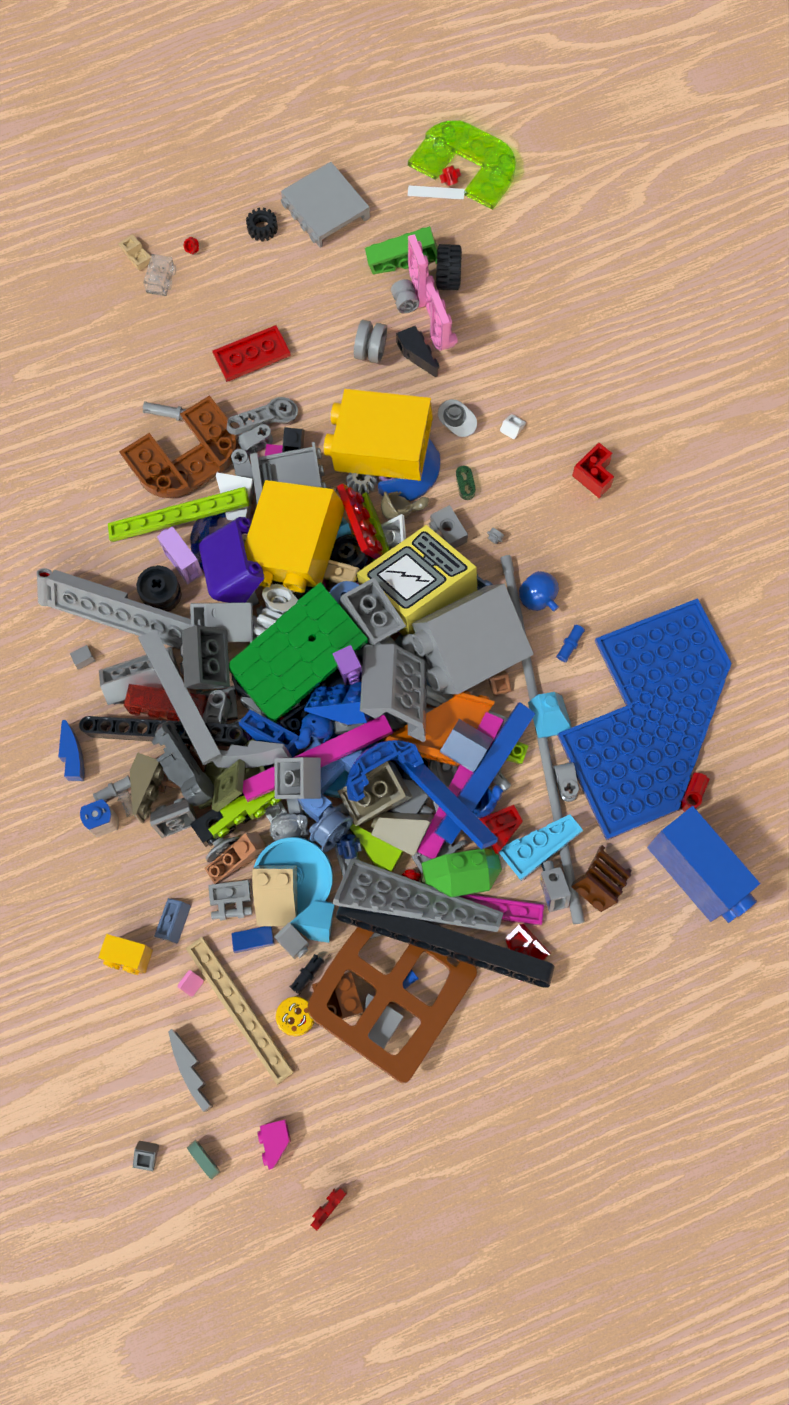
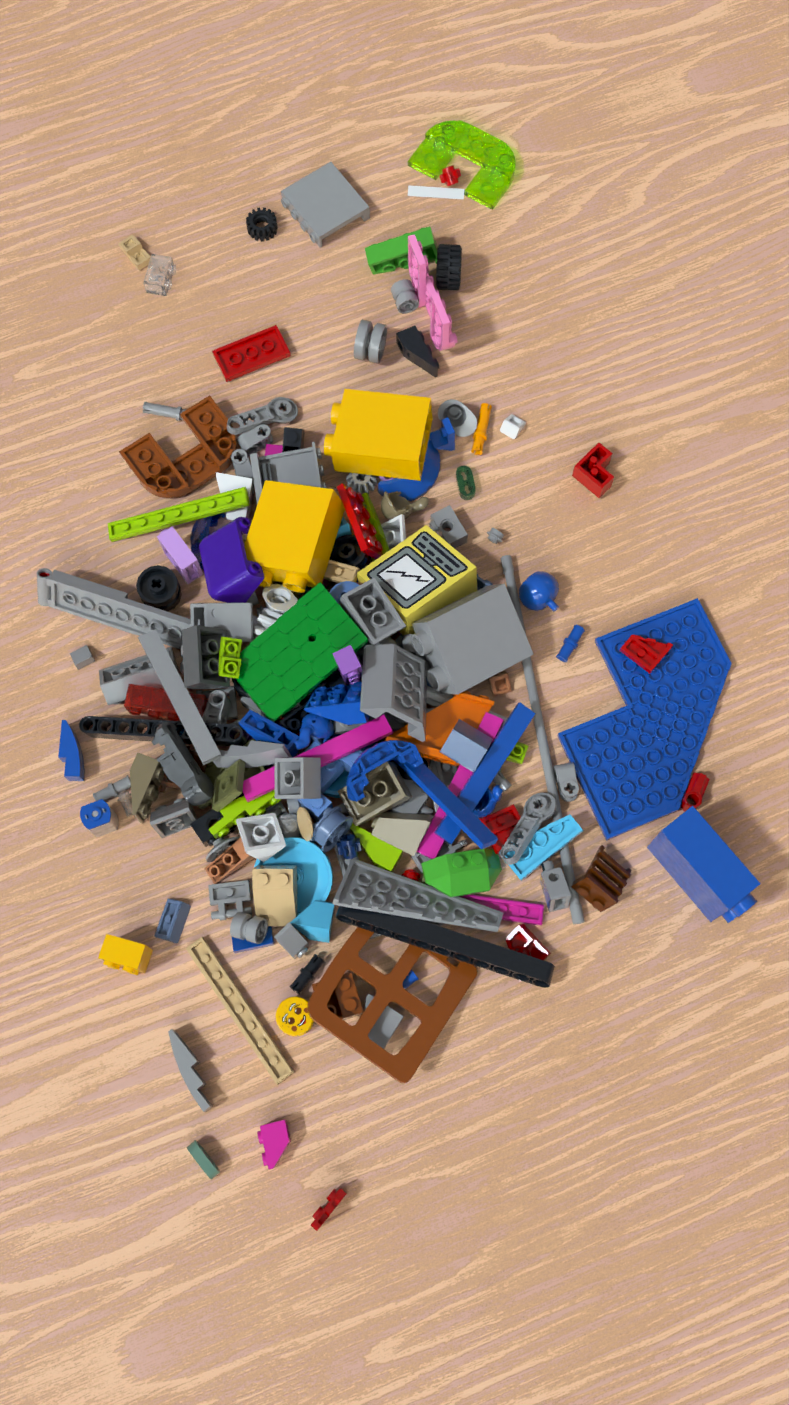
dark grey slope [132,1141,159,1171] -> none
bright pink slope [177,970,204,997] -> none
red plate [183,237,199,255] -> none
medium azure slope [528,692,572,738] -> none
none -> lime slope [218,637,242,679]
none -> light grey wheel [230,912,268,944]
none -> white slope [236,813,286,862]
none -> tan piece [297,807,313,841]
none -> blue slope [429,417,455,451]
none -> light orange pin [471,403,492,455]
none -> light grey beam [500,792,556,865]
none -> red wing [619,634,673,674]

